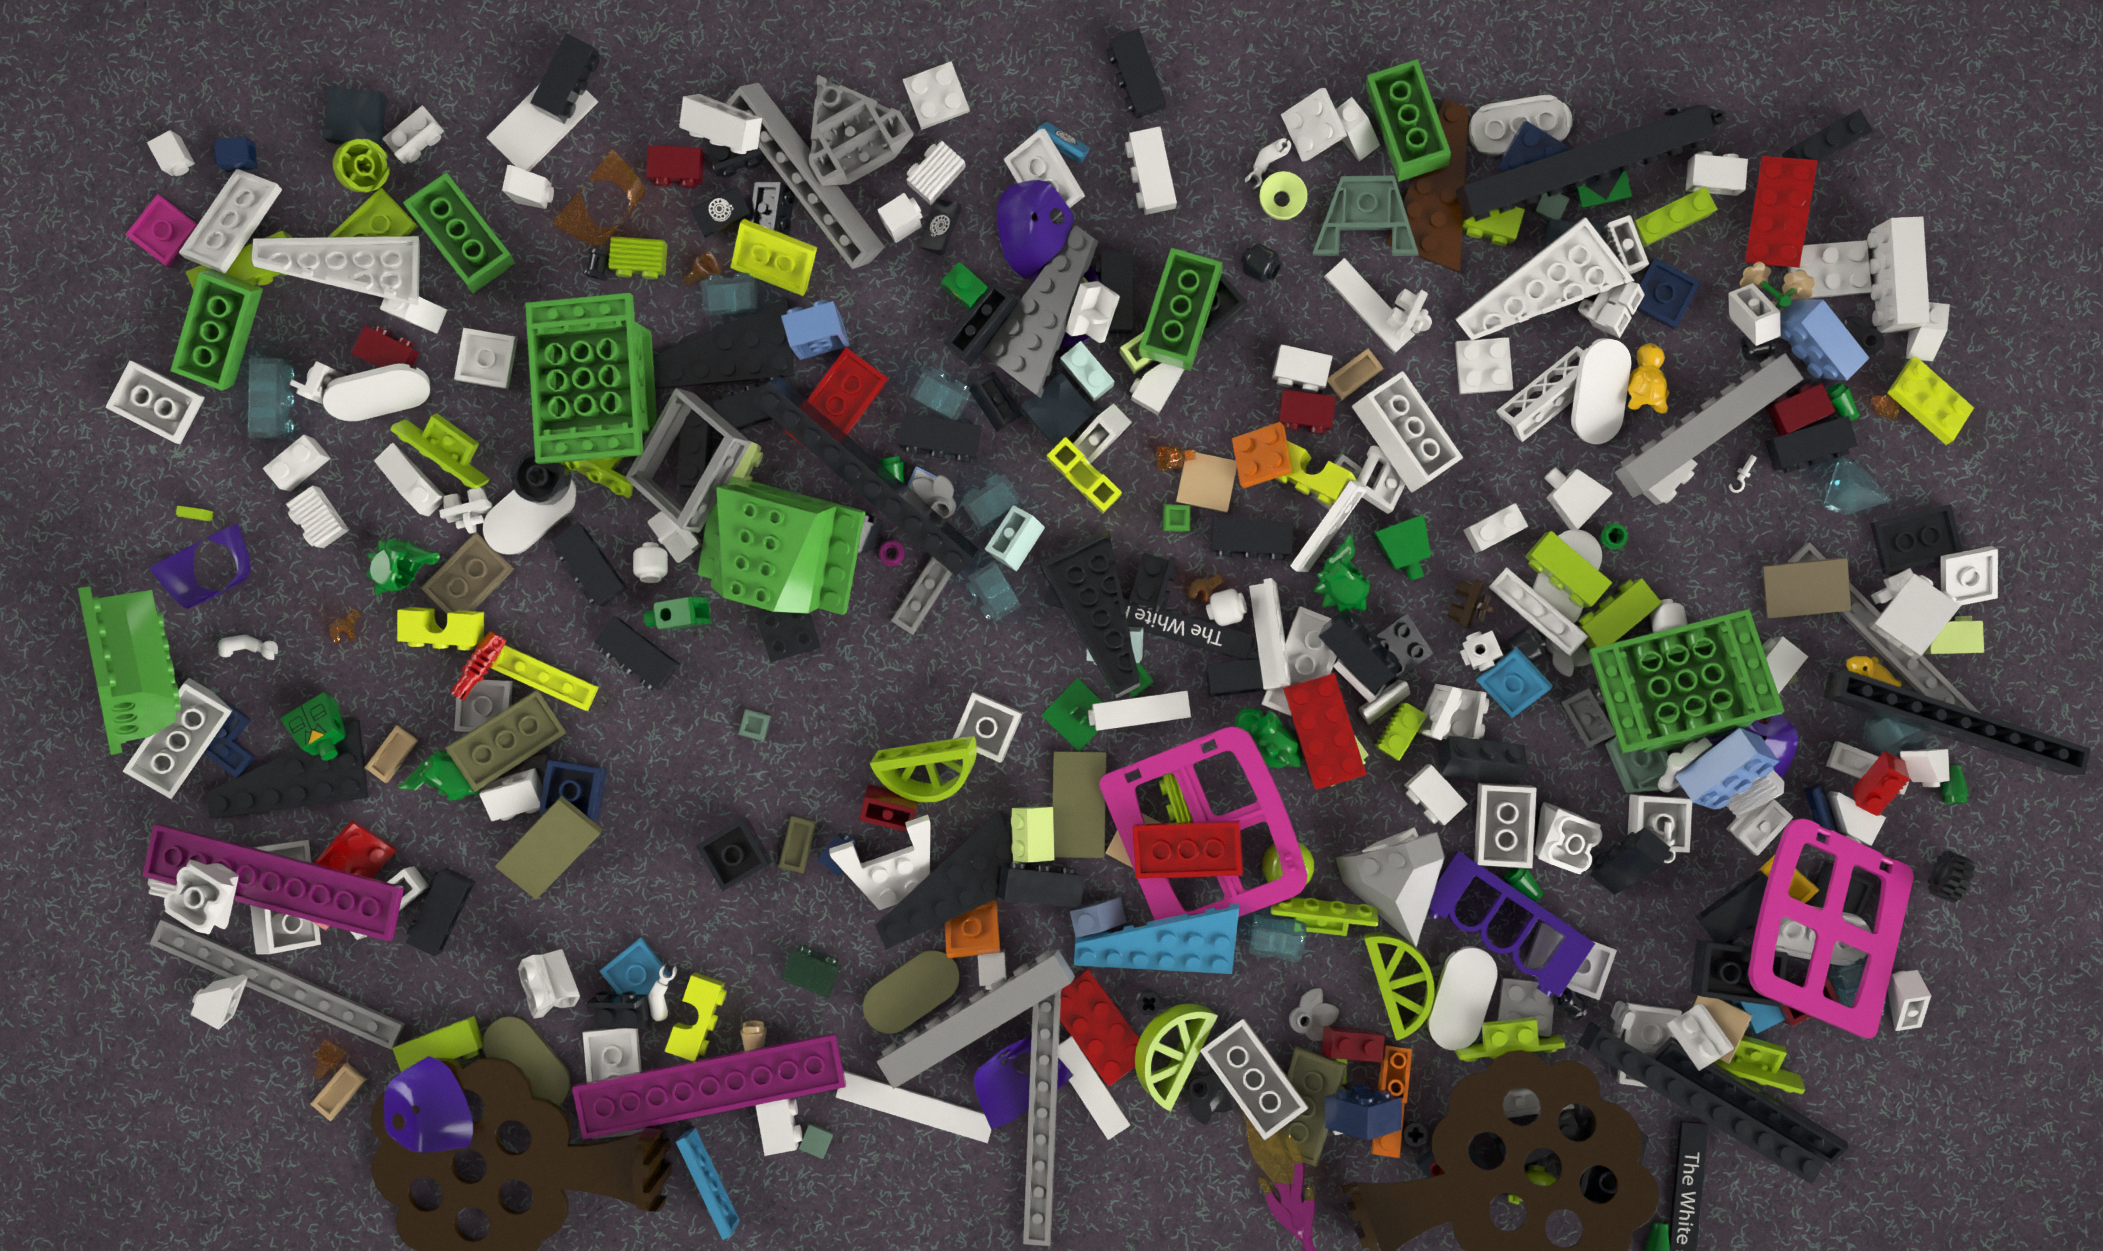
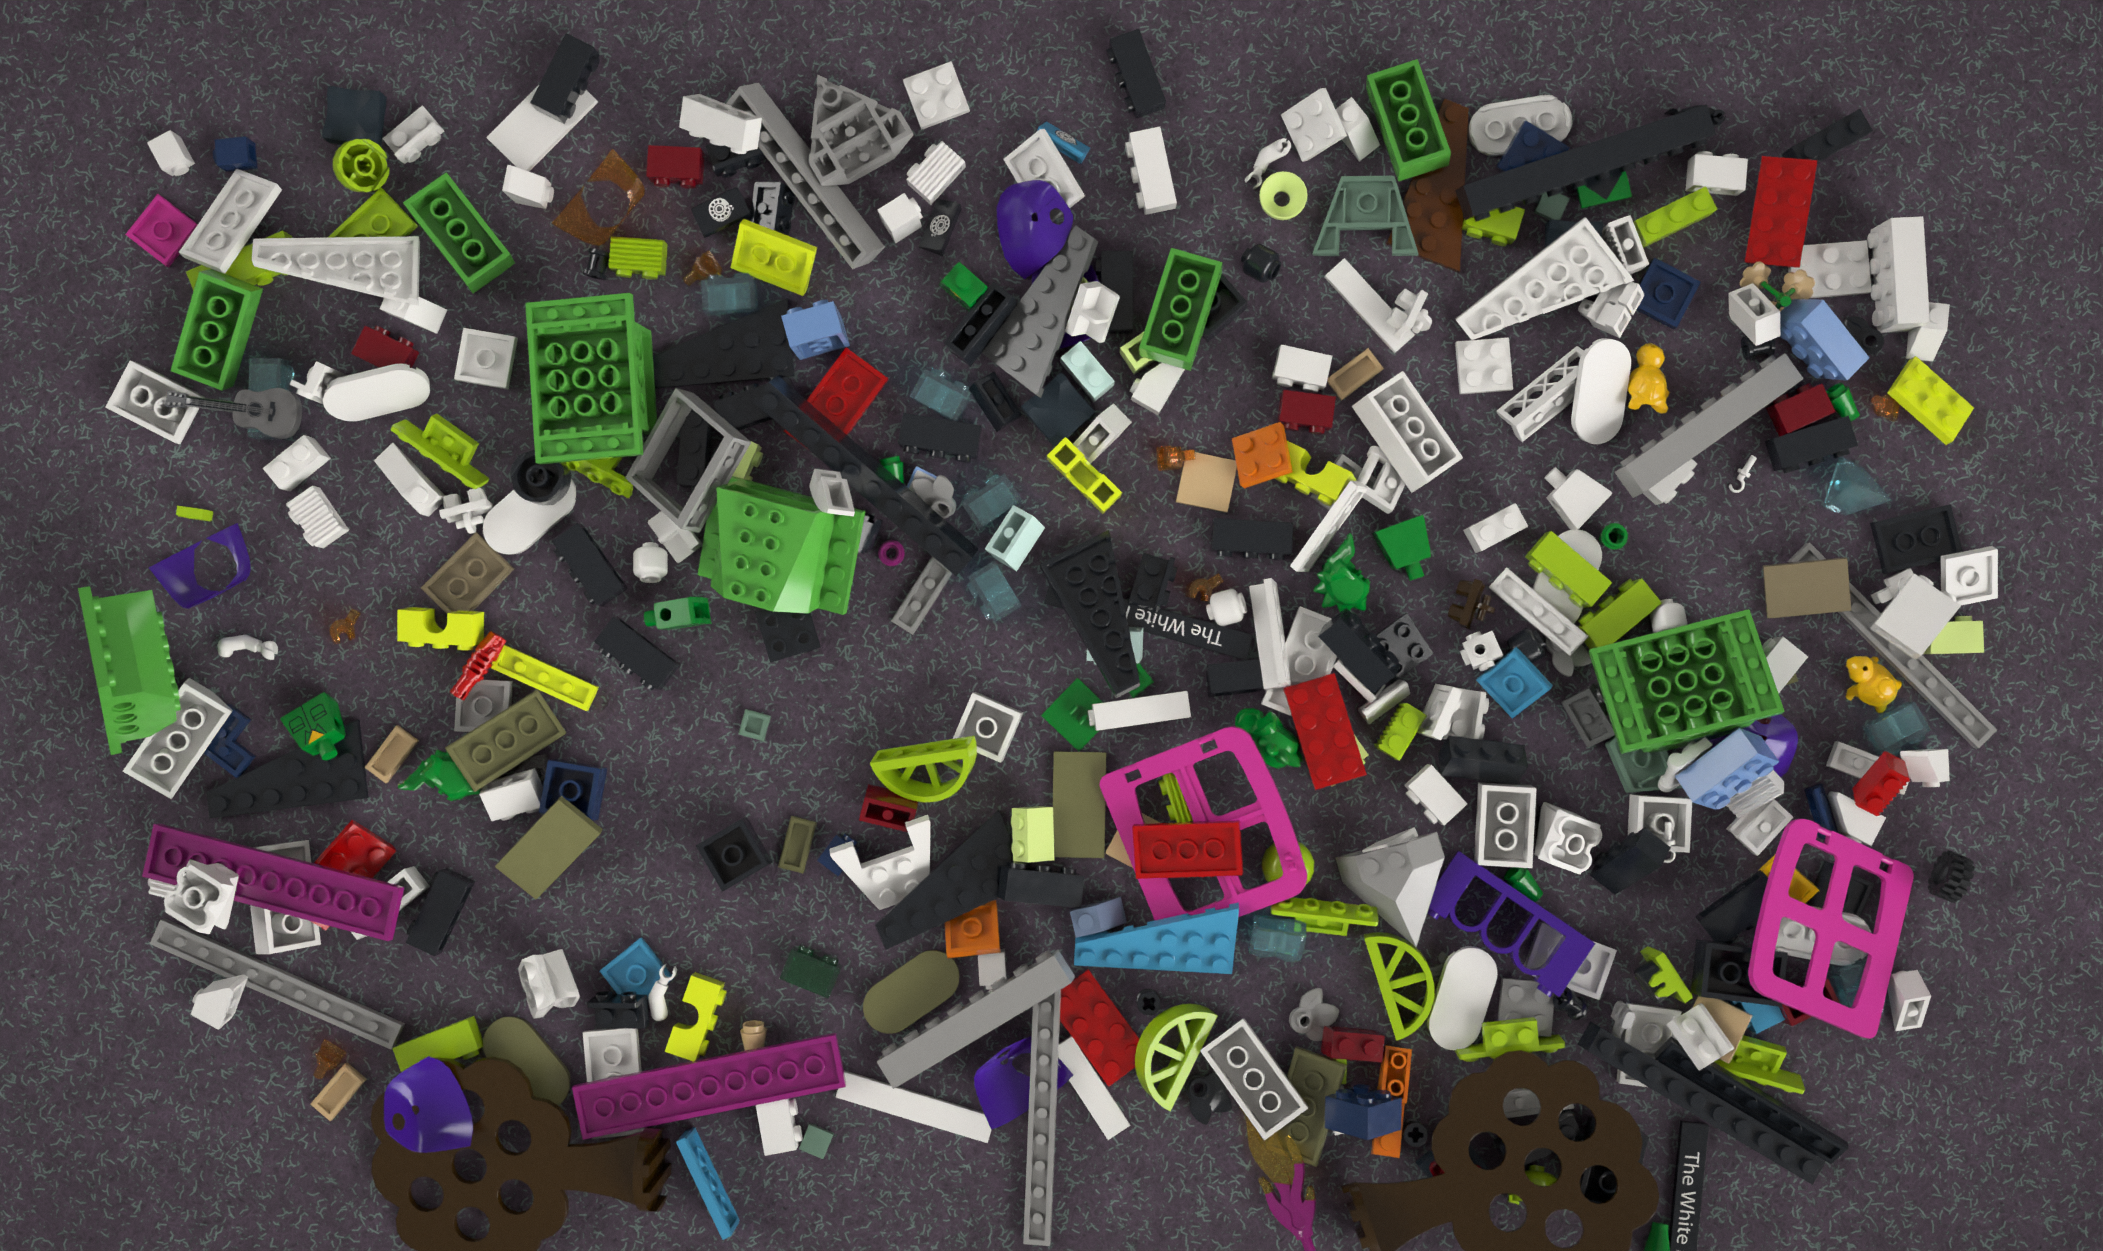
green head [365,538,440,595] -> none
bright green tile [1163,504,1190,532] -> none
black brick [1823,670,2091,776] -> none
green cone [1941,765,1970,804] -> none
none -> flat silver piece [165,388,302,439]
none -> white slope [809,469,855,516]
none -> lime piece [1634,946,1692,1004]

